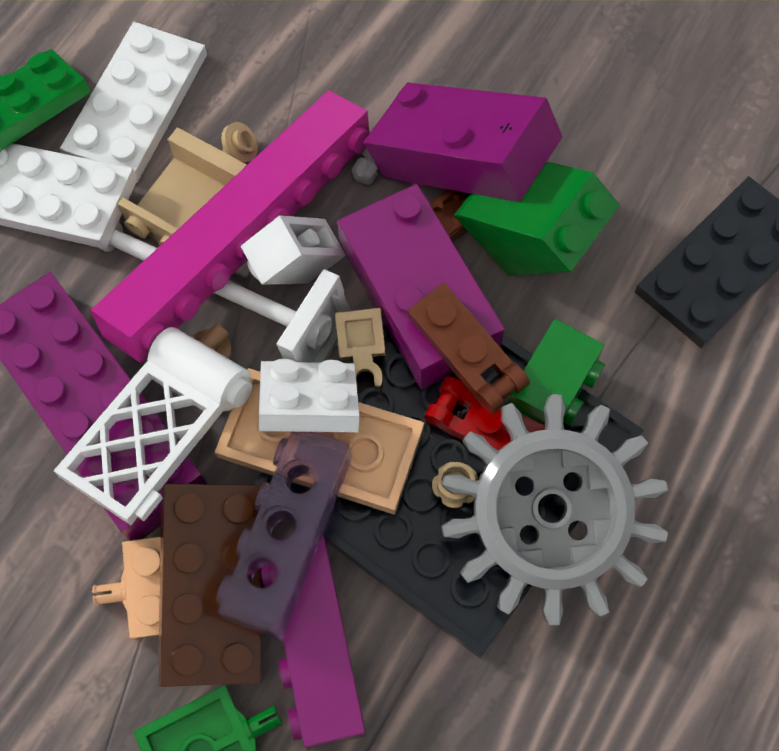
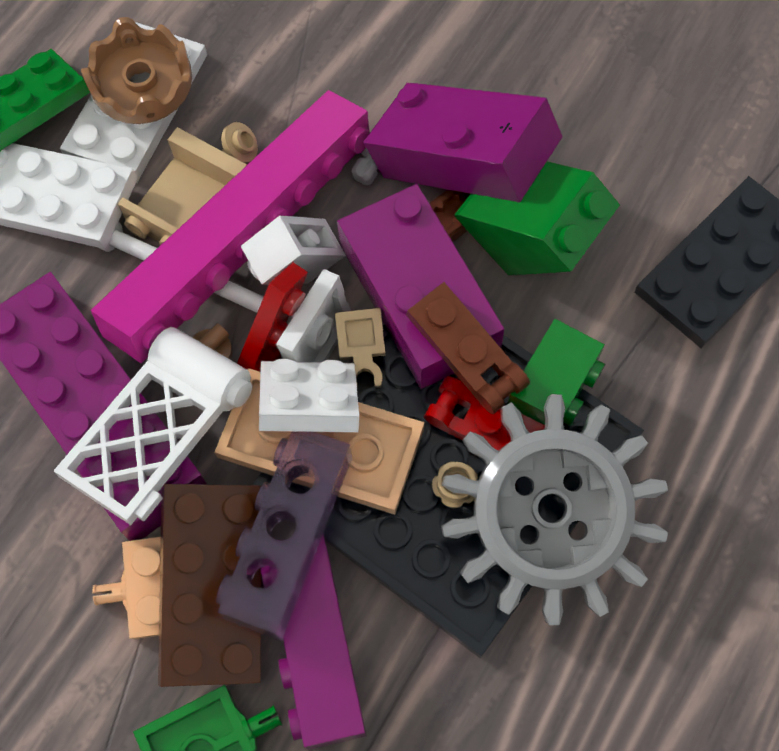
none -> medium nougat plate [81,17,192,124]
none -> red plate [237,262,308,372]

